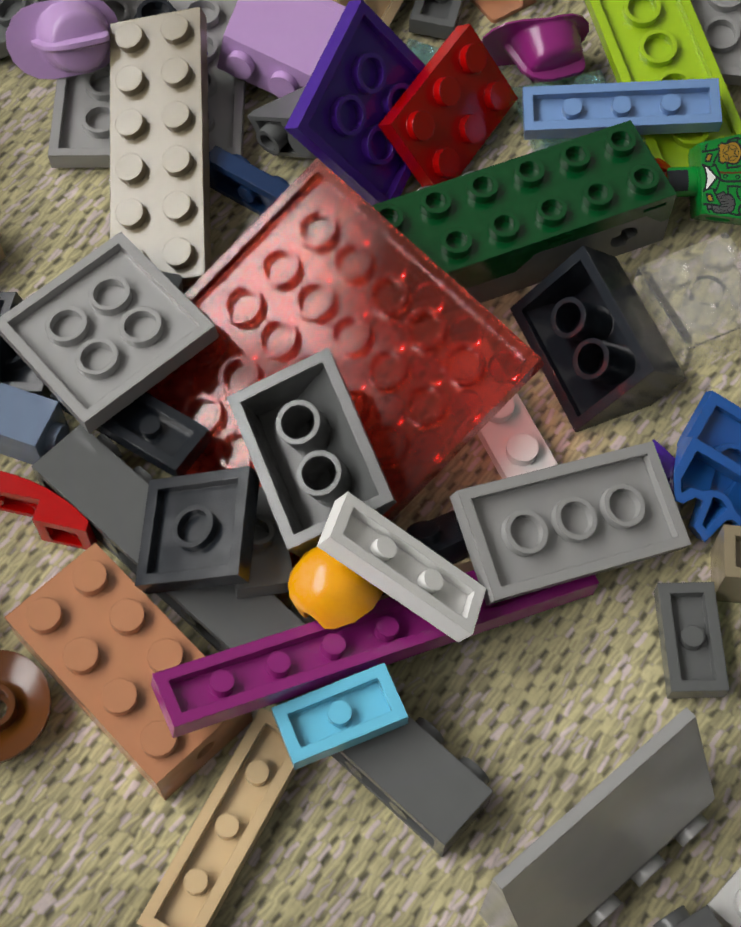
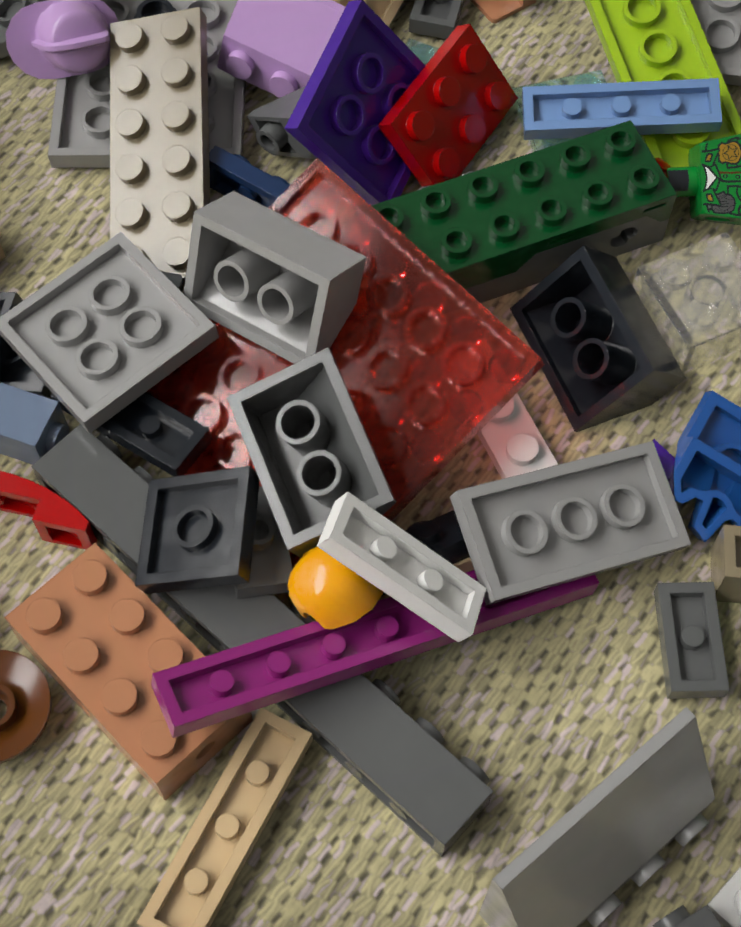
medium azure plate [271,663,408,770] -> none
magenta piece [482,13,589,85] -> none
none -> light grey slope [184,191,366,364]

